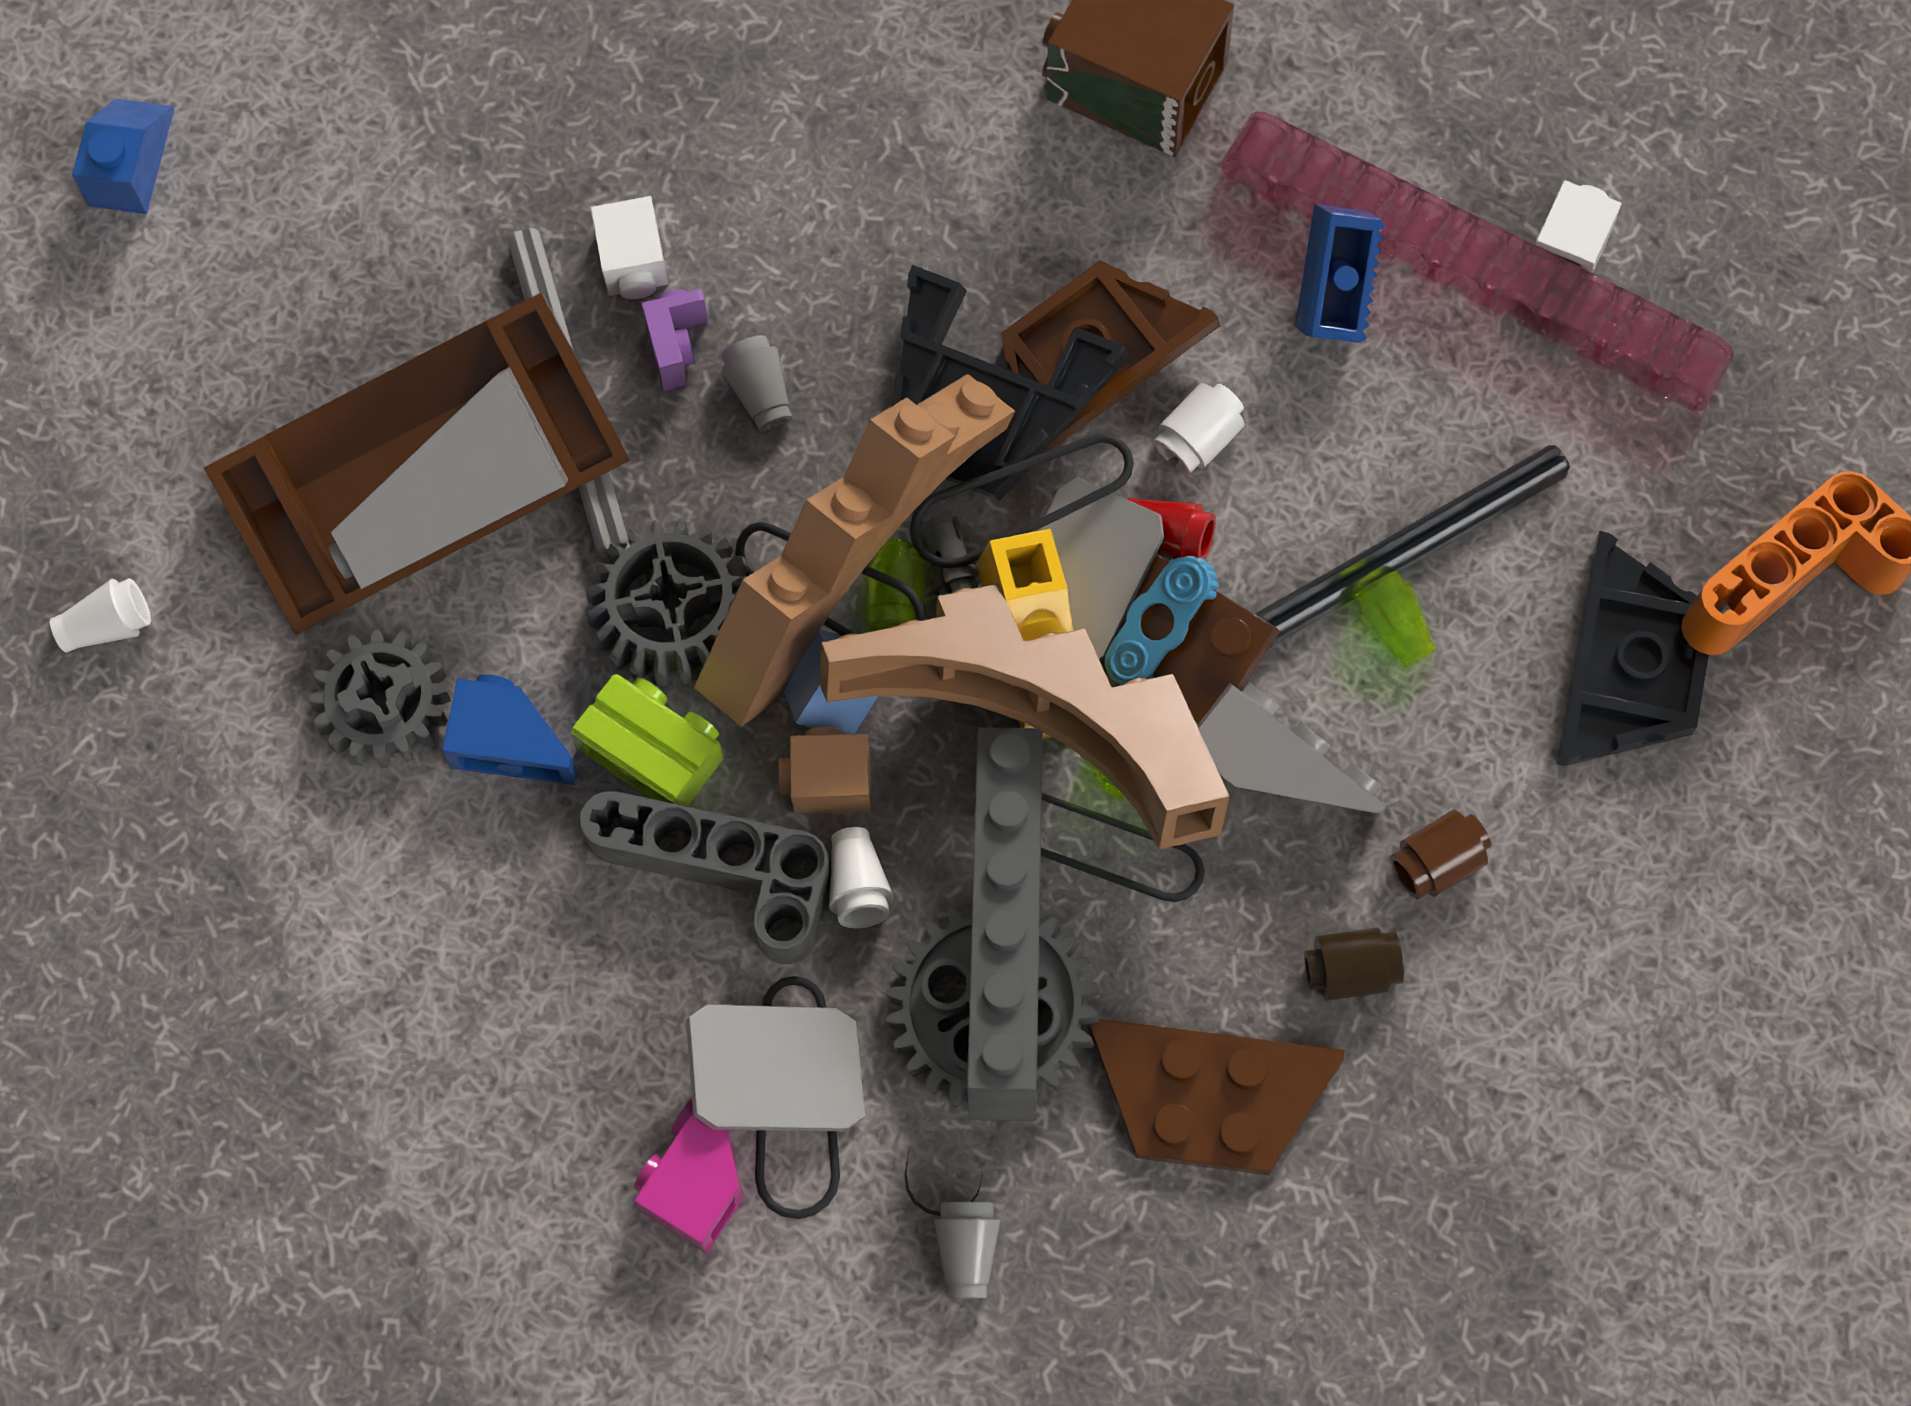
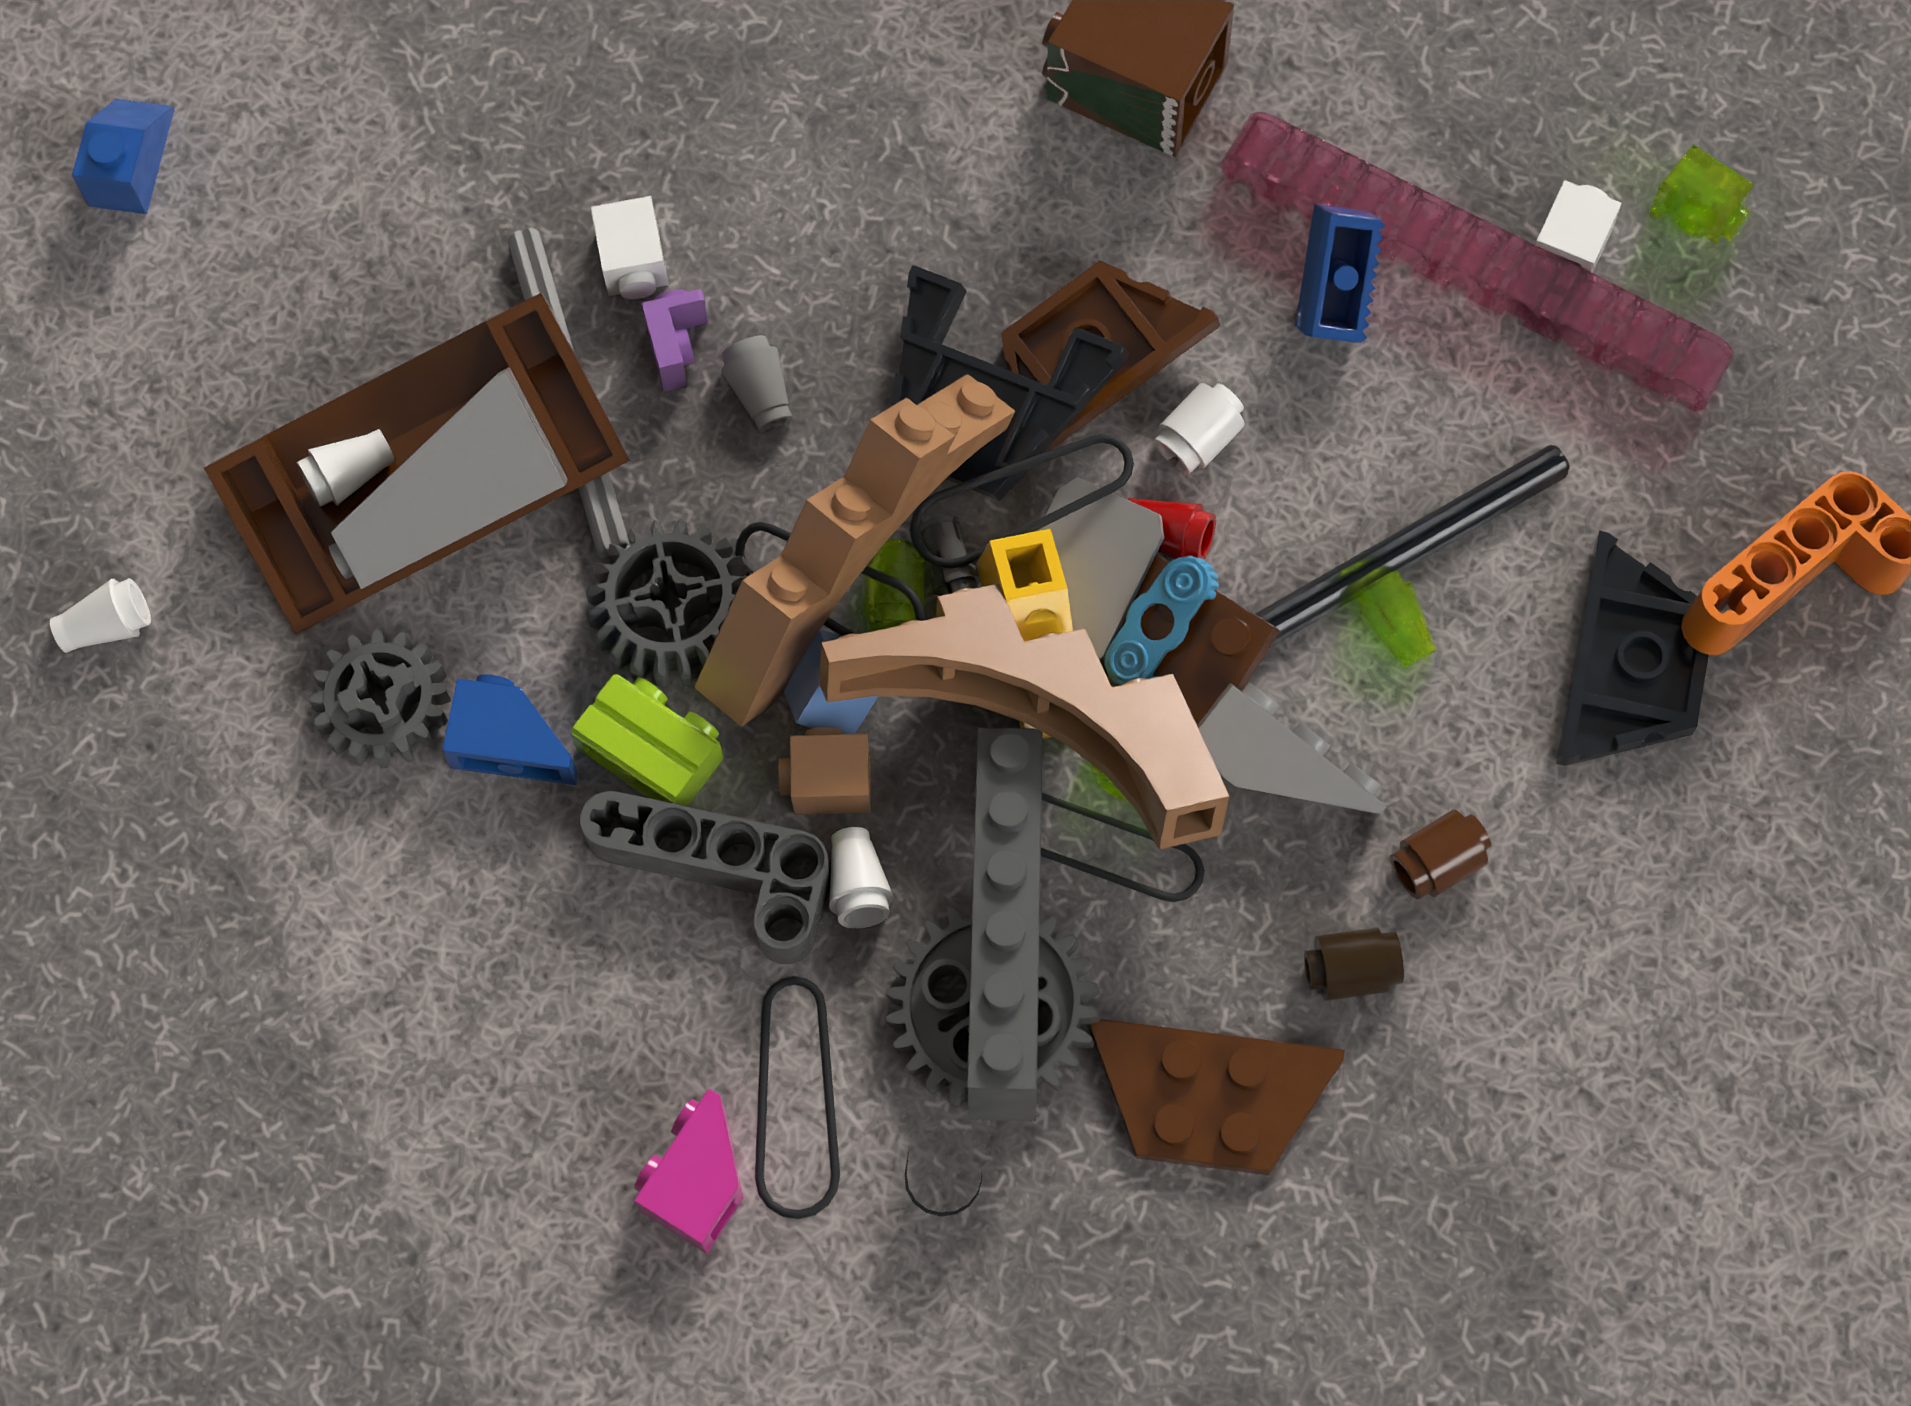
light grey piece [686,1004,865,1131] -> none
light grey cone [934,1202,1001,1298] -> none
none -> white cone [296,429,396,507]
none -> clear neon green brick [1649,144,1754,244]

